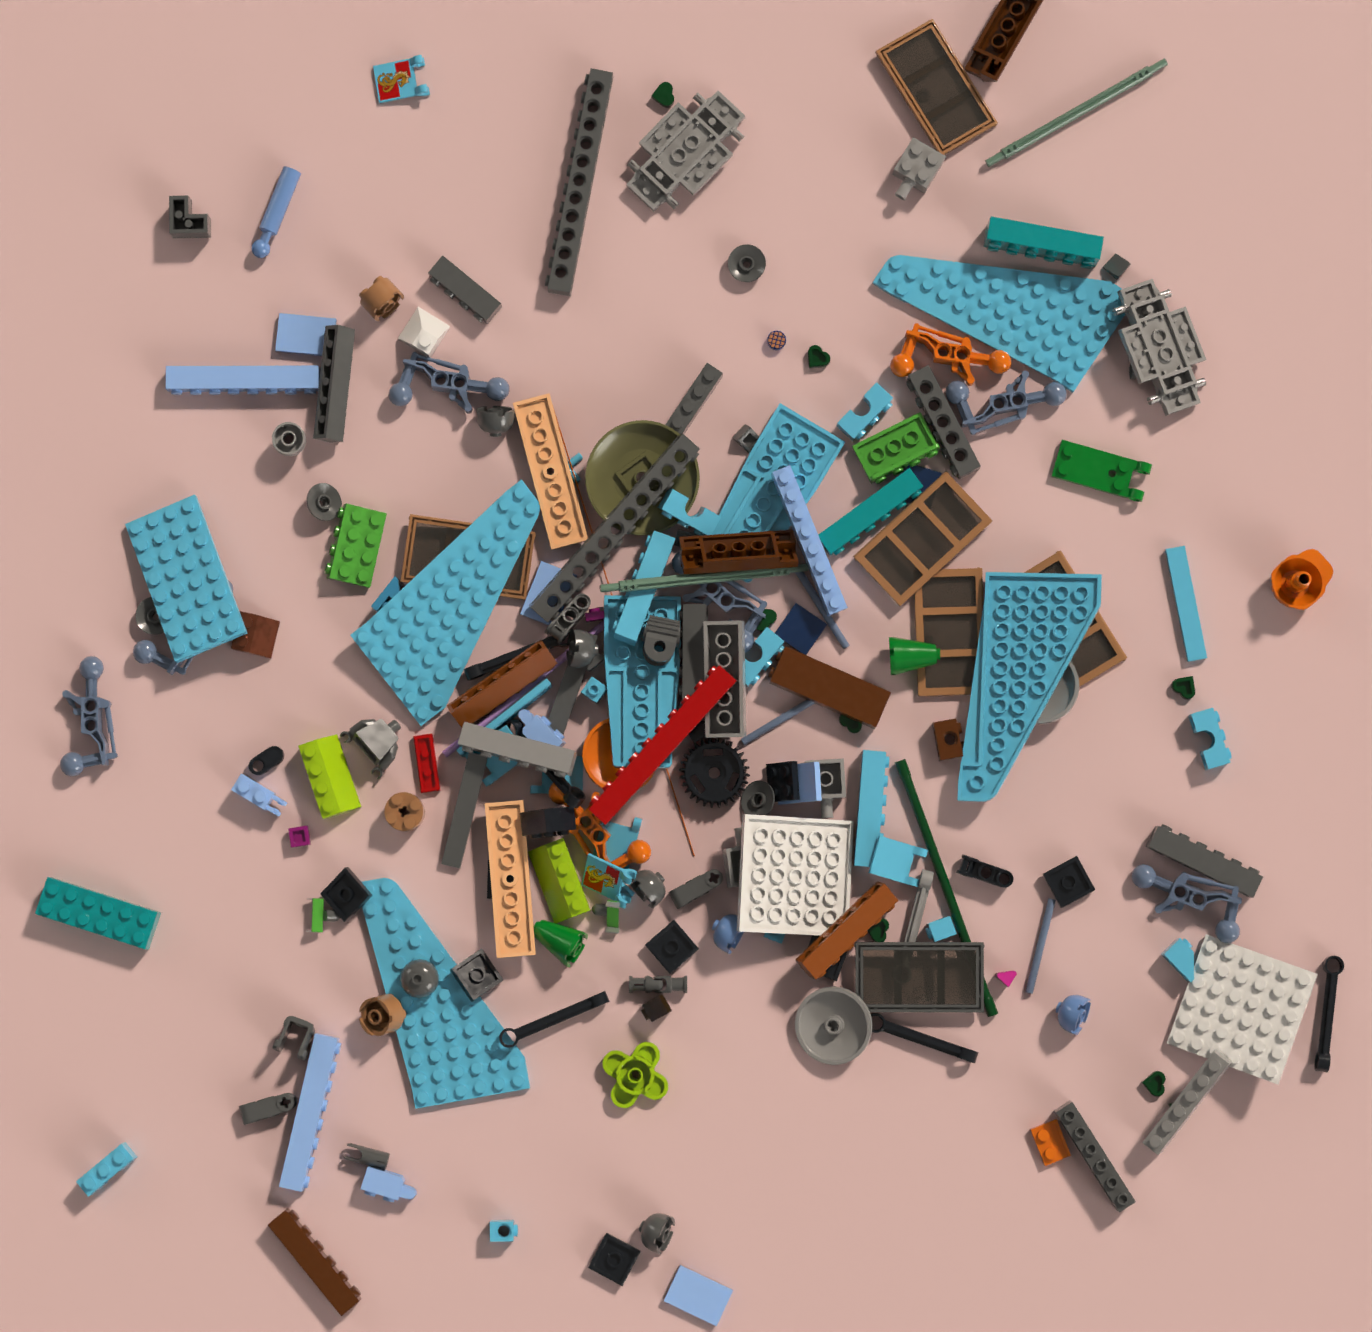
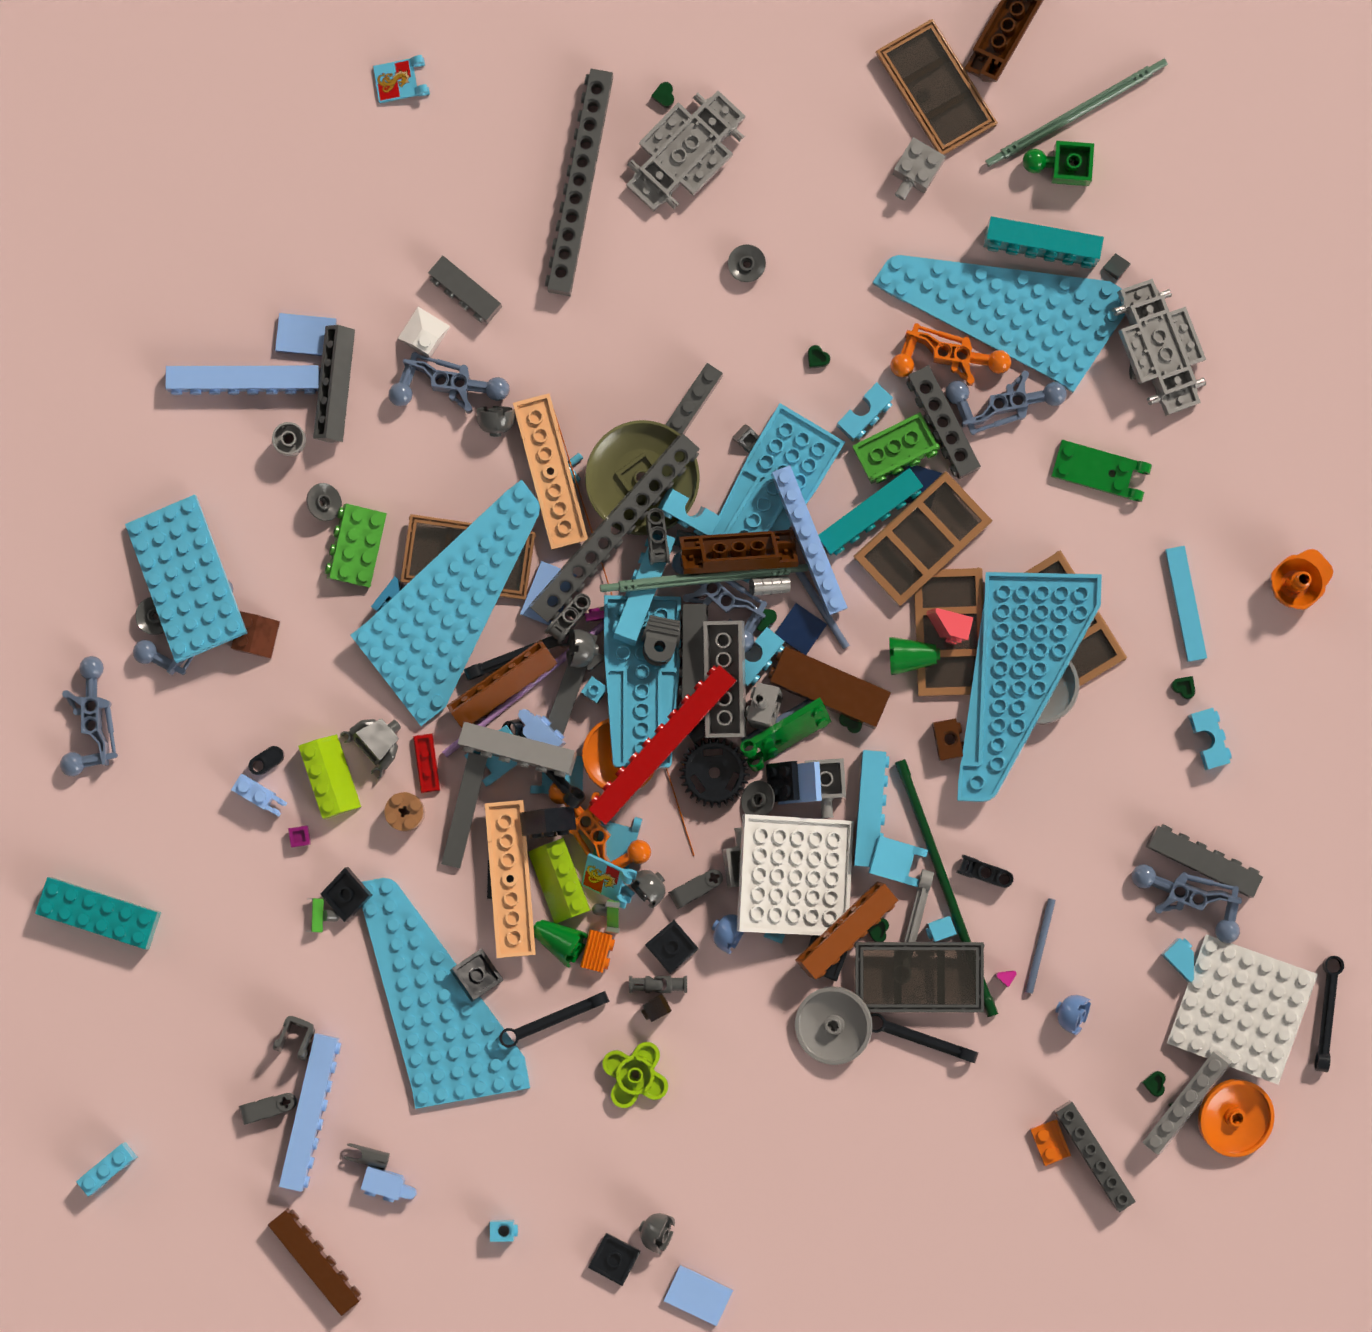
dark grey brick [169,195,211,238] -> none
medium blue piece [251,166,301,258] -> none
medium nougat brick [359,276,404,321] -> none
medium nougat brick [359,994,406,1036] -> none
dark grey cylinder [400,959,439,998] -> none
medium azure tile [456,678,552,757] -> none
tile [767,331,786,351] -> none
black plate [1043,856,1095,908] -> none
none -> orange brick [580,929,615,973]
none -> dark grey piece [646,508,670,565]
none -> green hinge [740,697,832,771]
none -> light grey brick [745,682,783,730]
none -> light grey axle [749,576,791,596]
none -> coral slope [927,608,973,645]
none -> green brick [1023,141,1094,186]
none -> orange dish [1198,1079,1275,1157]

